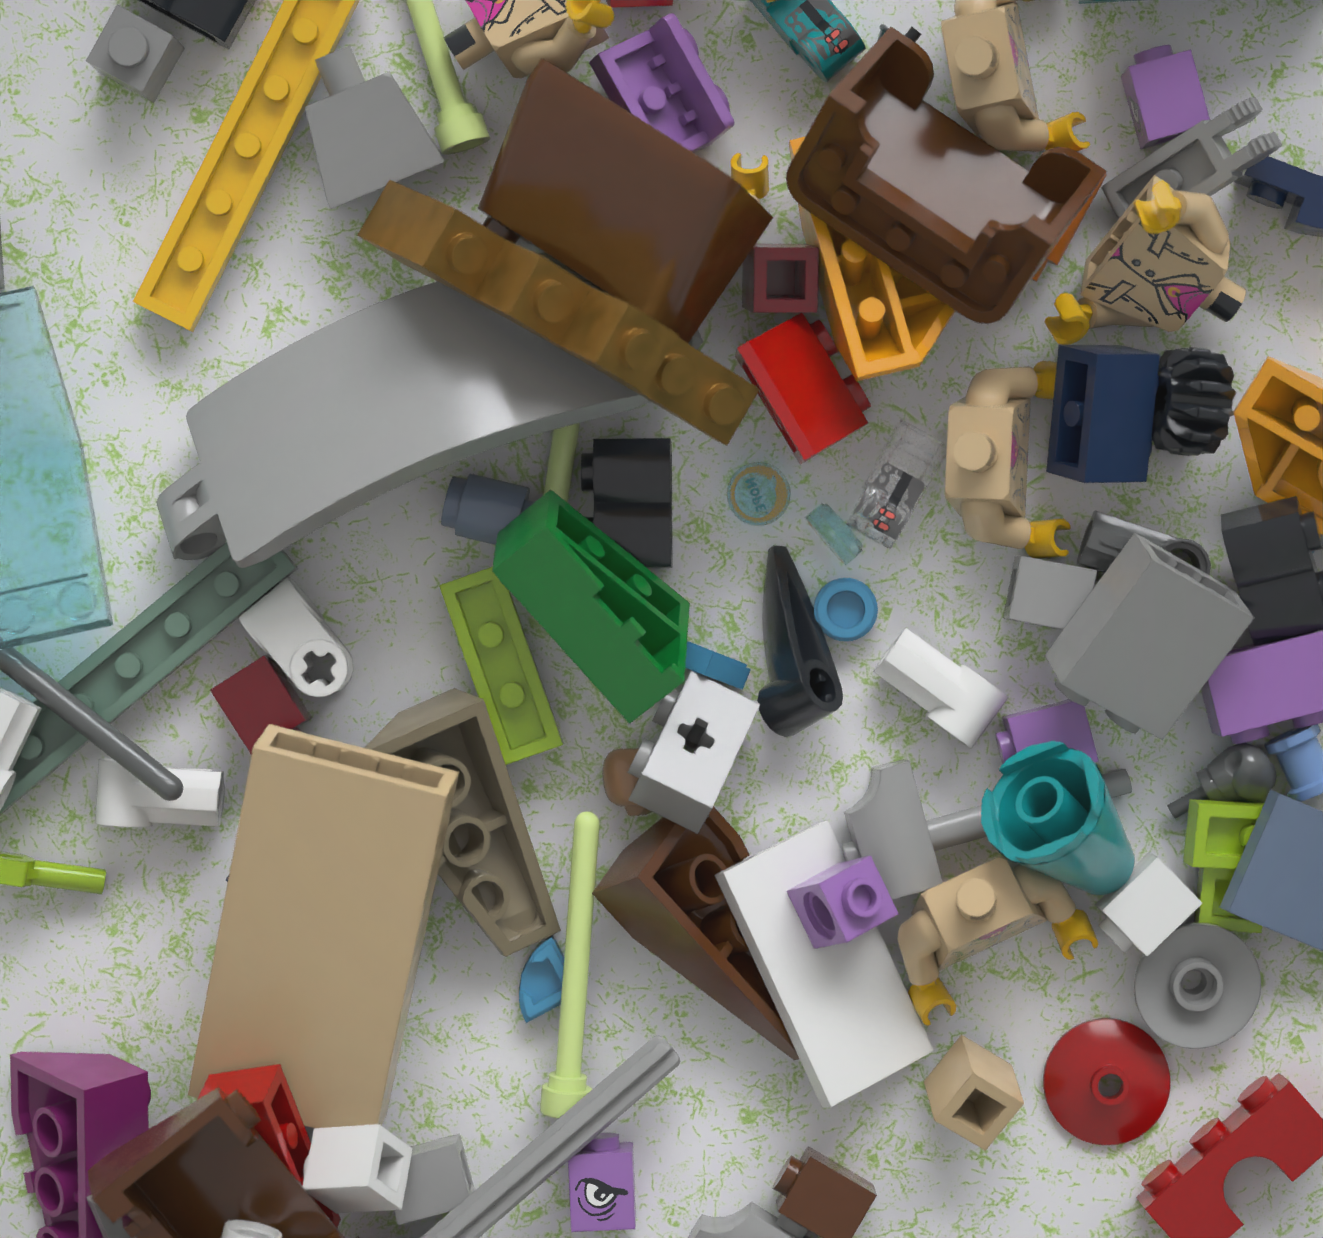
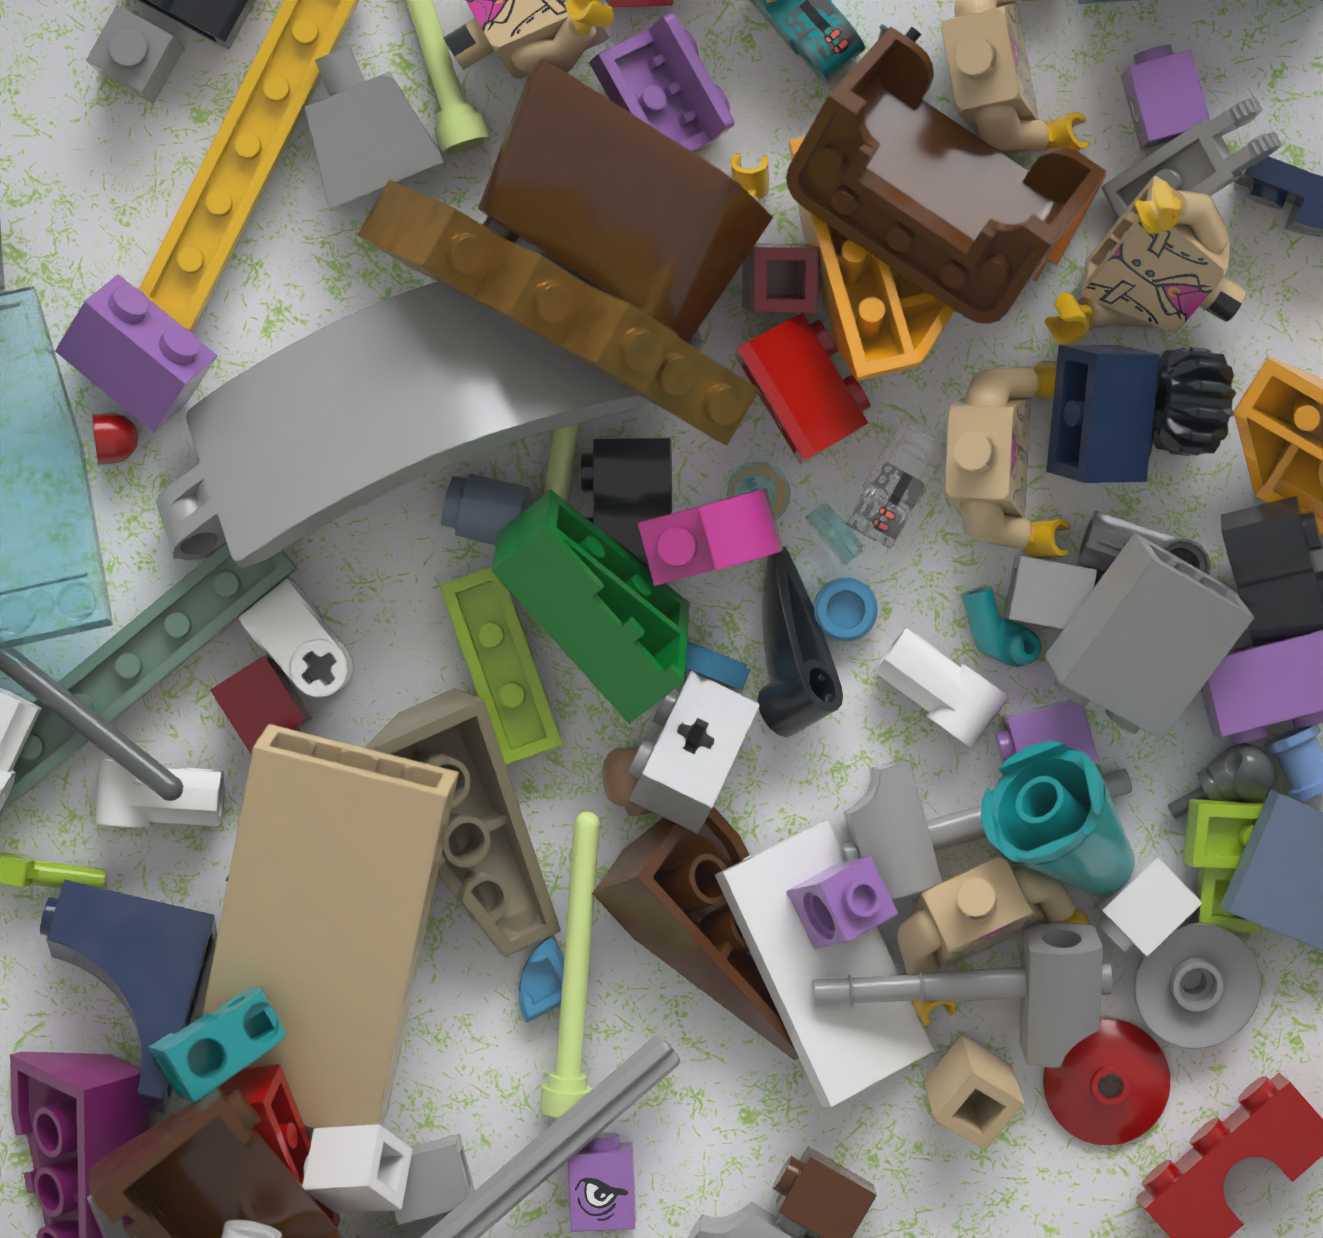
none -> dark blue arch [40,879,217,1114]
none -> medium lavender brick [55,274,218,433]
none -> red hinge [92,413,139,465]
none -> teal leg [149,987,287,1103]
none -> dark pink brick [638,488,783,586]
none -> light grey piece [812,923,1113,1068]
none -> teal arm [961,586,1042,667]

